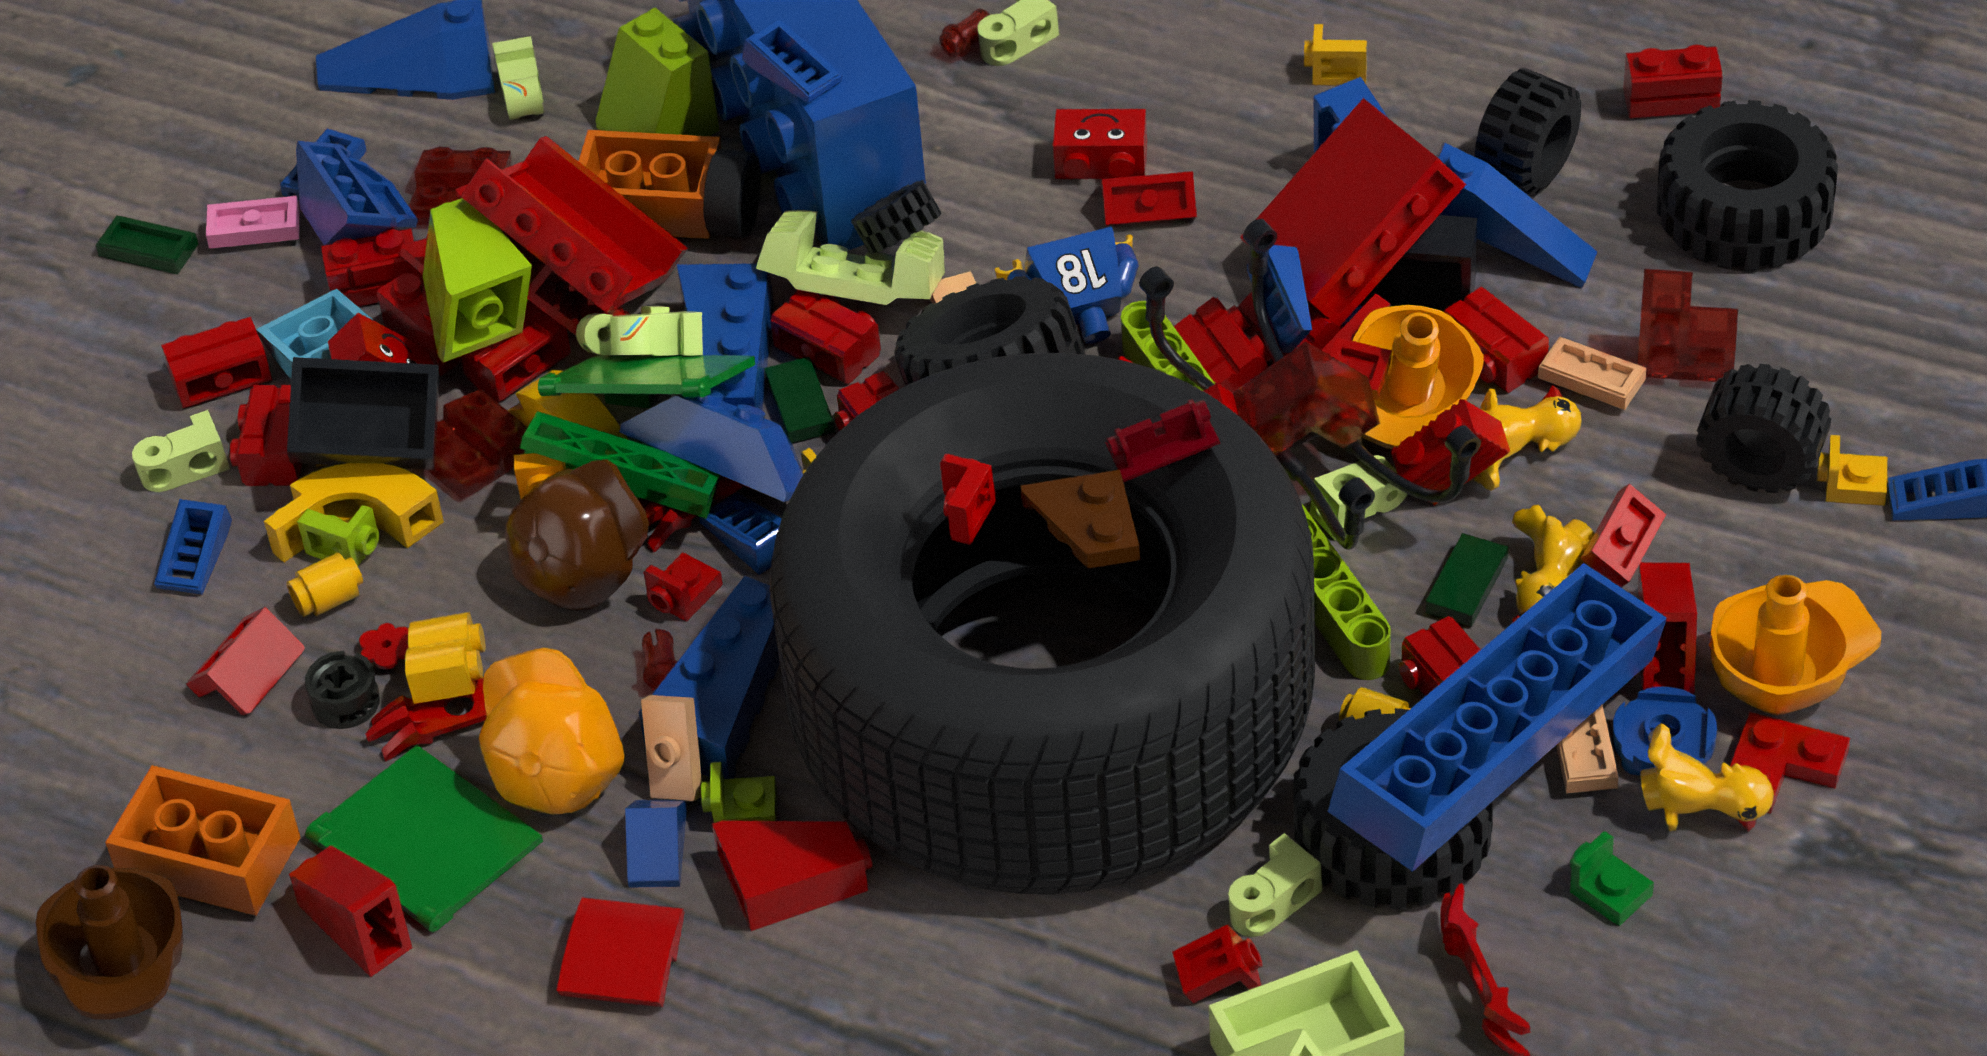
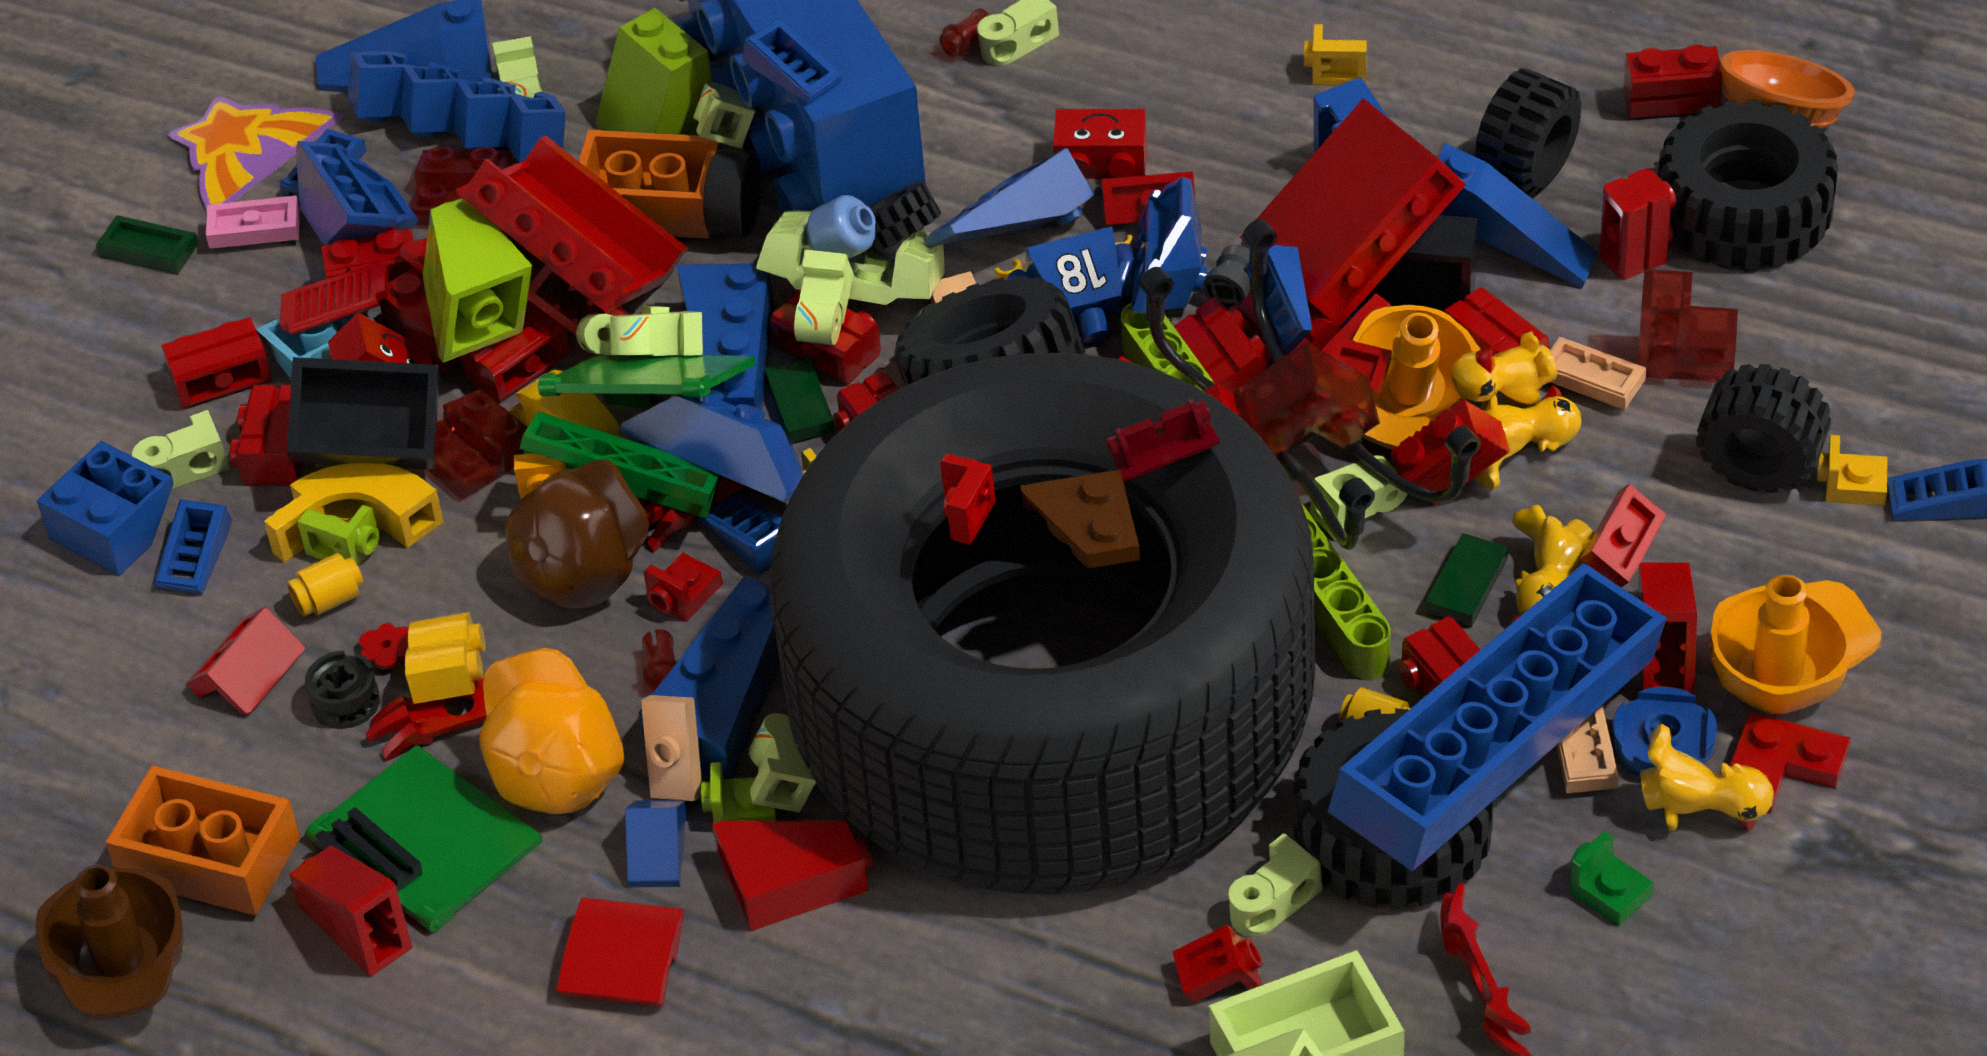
none -> blue slope [36,441,174,576]
none -> sticker [168,97,344,210]
none -> red window [280,259,388,335]
none -> black tile [315,807,423,891]
none -> blue brick [348,51,566,163]
none -> yellowish green leg [693,82,755,149]
none -> yellowish green leg [749,713,816,813]
none -> yellowish green leg [794,250,854,345]
none -> medium blue head [806,195,875,259]
none -> wedge [923,148,1094,247]
none -> blue wedge [1132,177,1207,313]
none -> dark grey wheel [1203,245,1252,310]
none -> yellow animal [1450,331,1557,408]
none -> red brick [1599,168,1676,280]
none -> orange hat [1719,50,1855,129]

